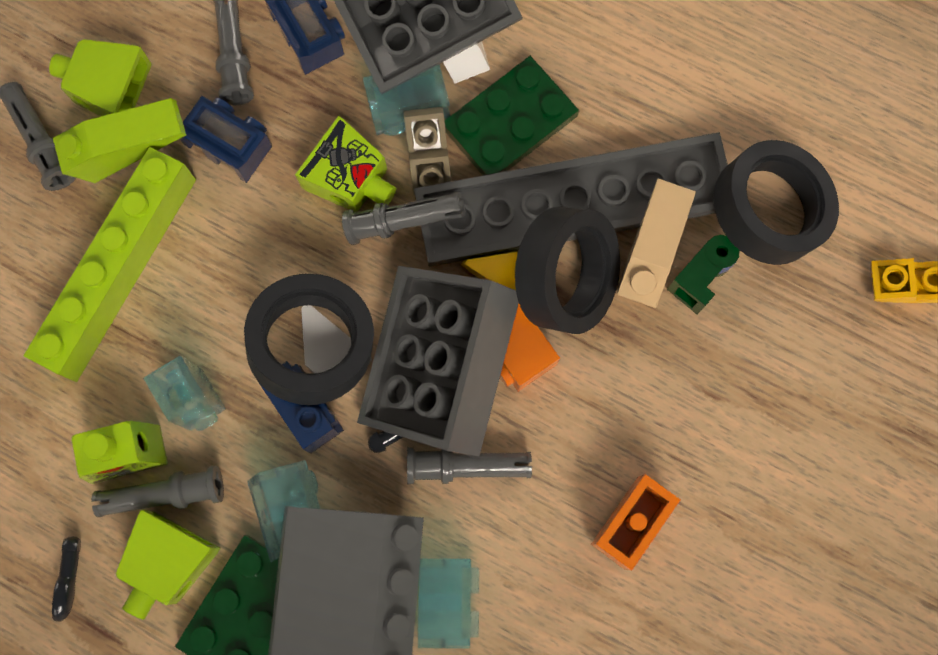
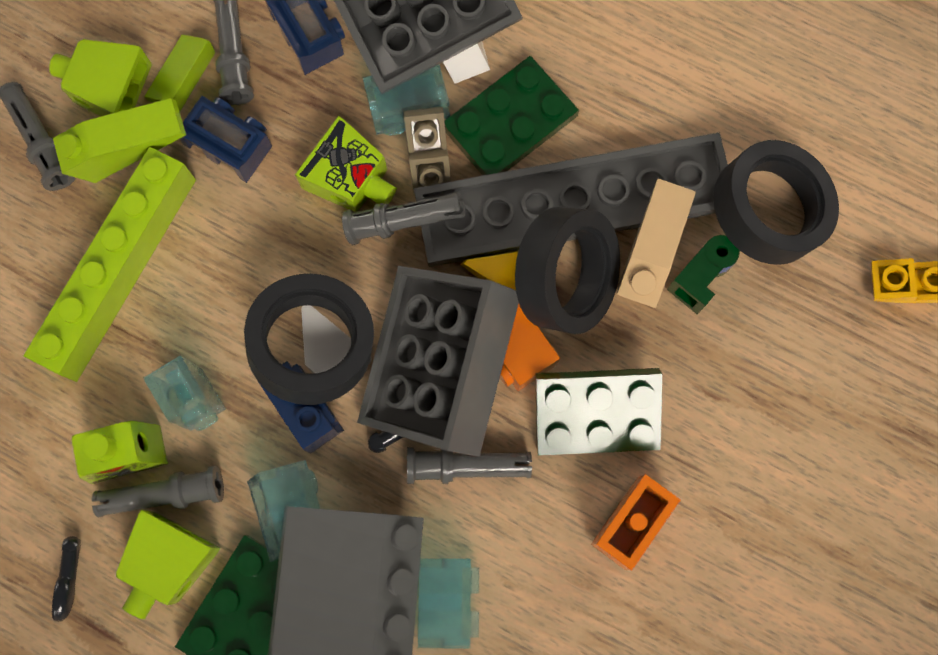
none -> lime slope [144,34,216,112]
none -> plate [535,368,663,456]

